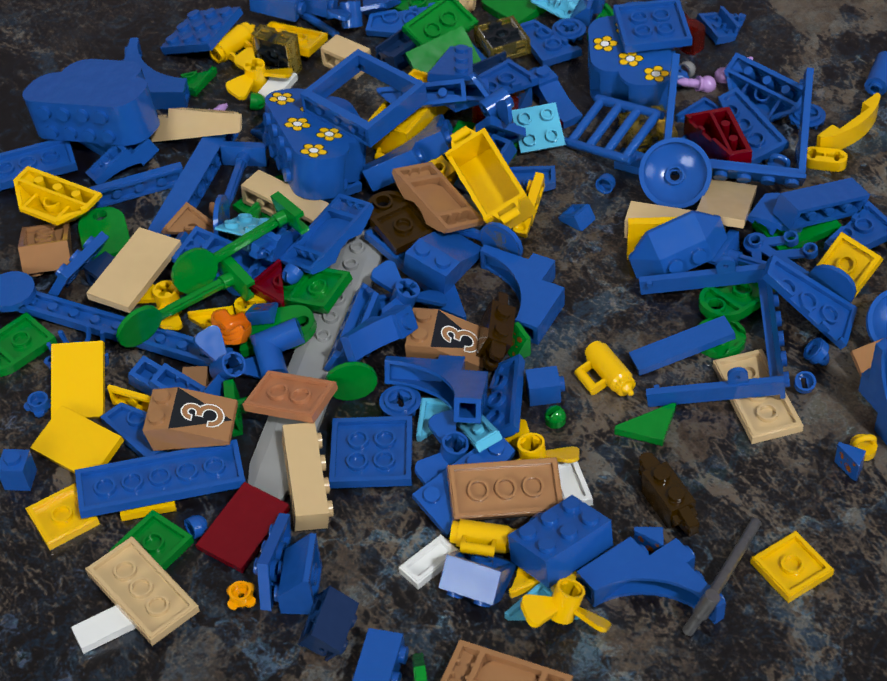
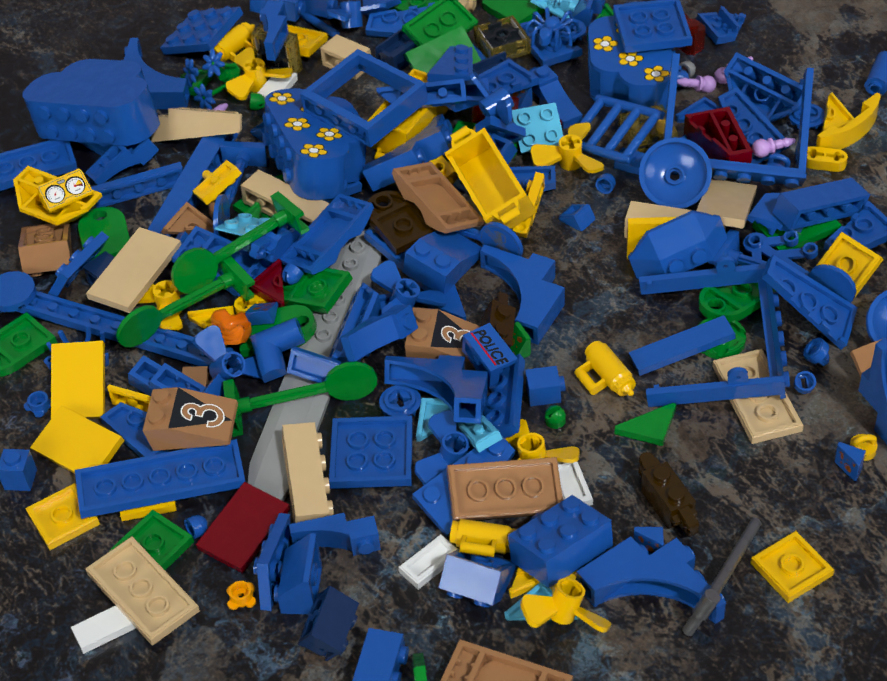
nougat tile [243,370,338,424] -> none
none -> slope [37,169,93,212]
none -> blue plant [183,49,241,109]
none -> yellow plate [192,160,242,205]
none -> blue slope [259,0,289,61]
none -> tile [286,347,342,383]
none -> blue slope [289,513,381,556]
none -> blue panel [462,323,518,387]
none -> blue animal [524,7,580,51]
none -> yellow piece [531,122,604,173]
none -> lavender bar [752,138,796,158]
none -> yellow tile [822,92,854,132]

